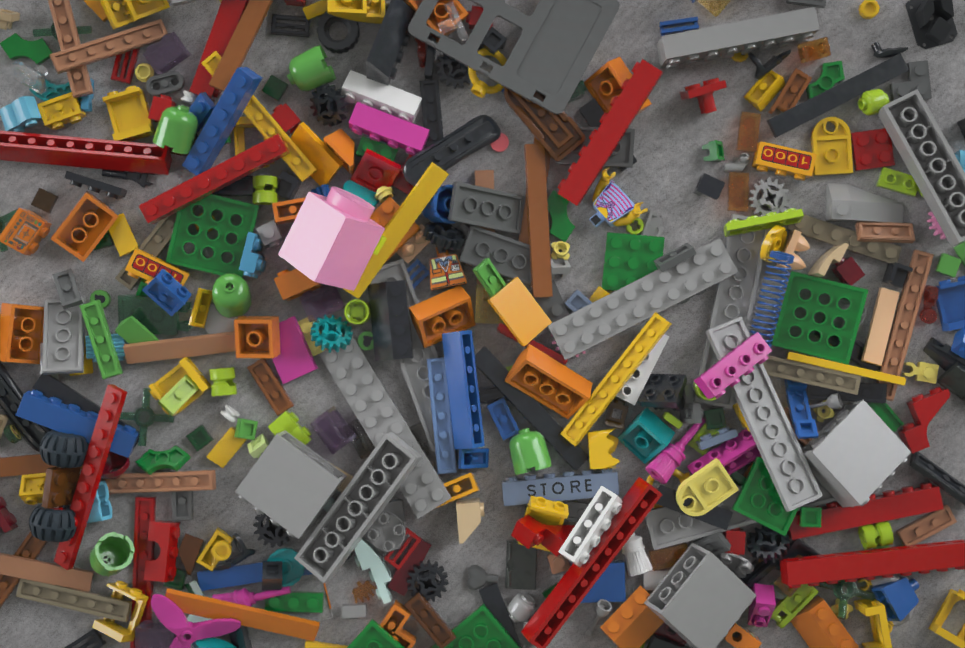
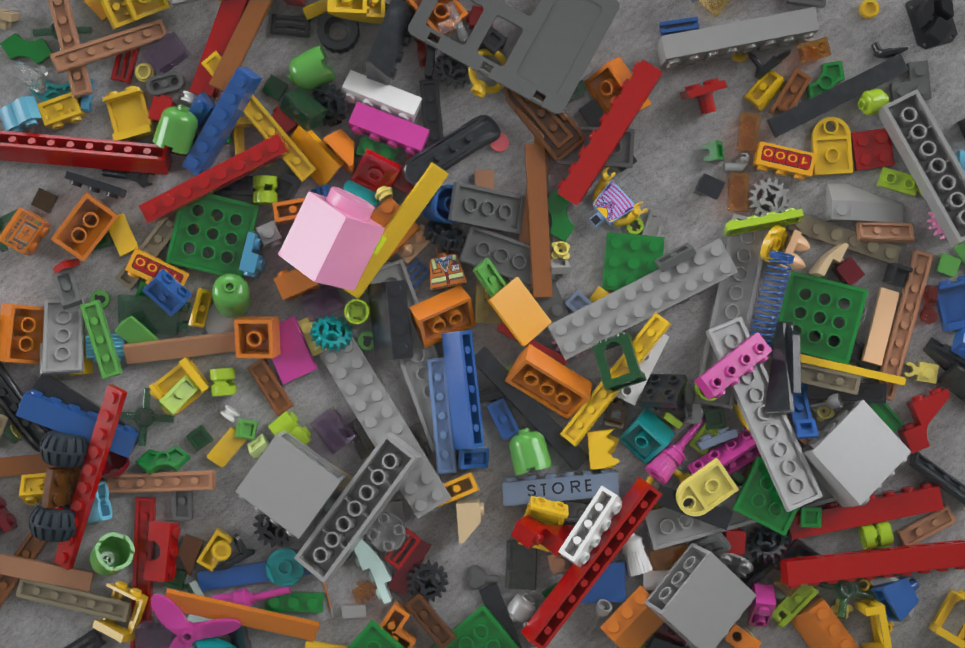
black panel [262,561,282,591] -> none
none -> red tile [53,258,81,274]
none -> clear green brick [279,87,327,132]
none -> dark green panel [592,332,647,393]
none -> black wedge [765,321,801,415]

